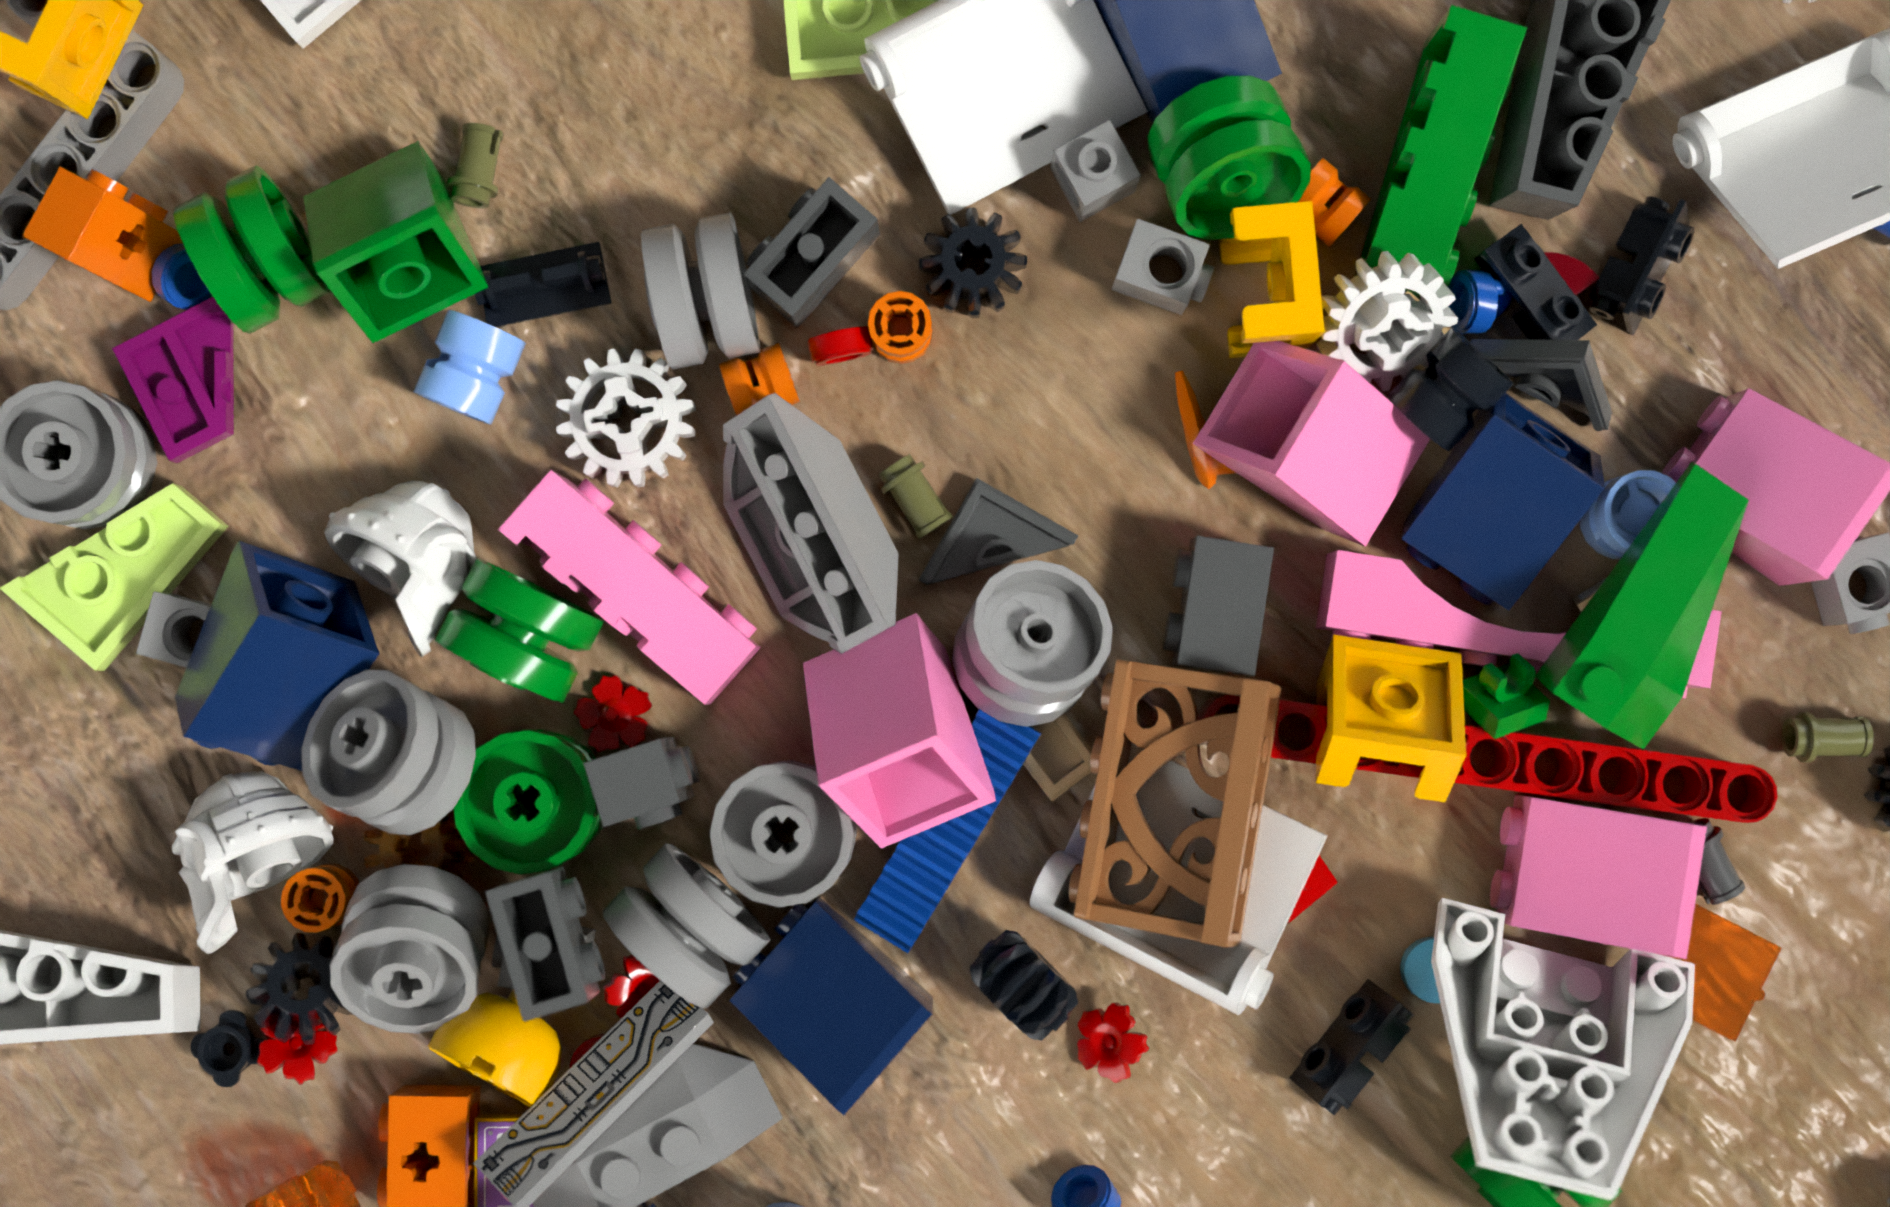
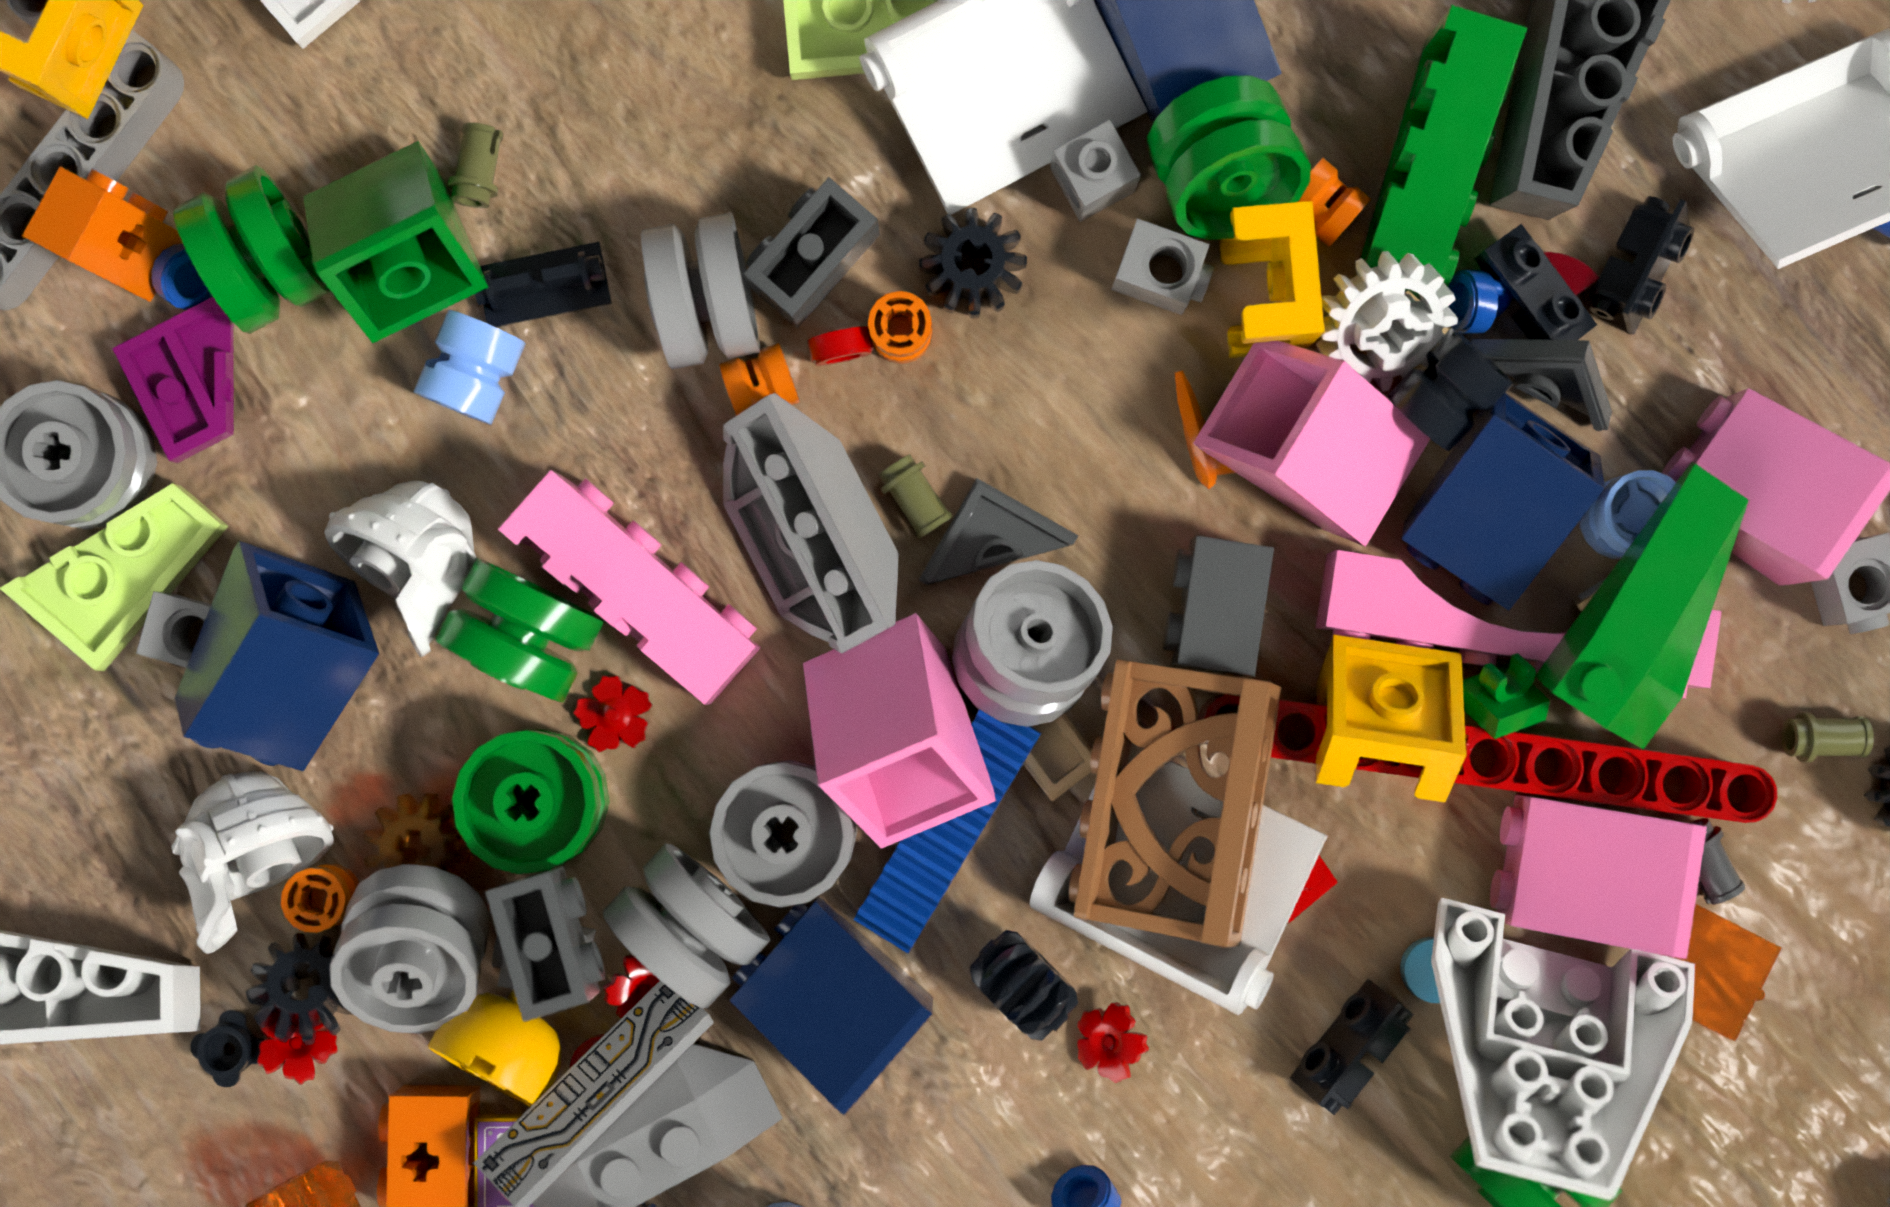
light grey wheel [302,670,476,835] -> none
white gear [556,349,696,488] -> none
dark grey brick [583,736,700,830] -> none

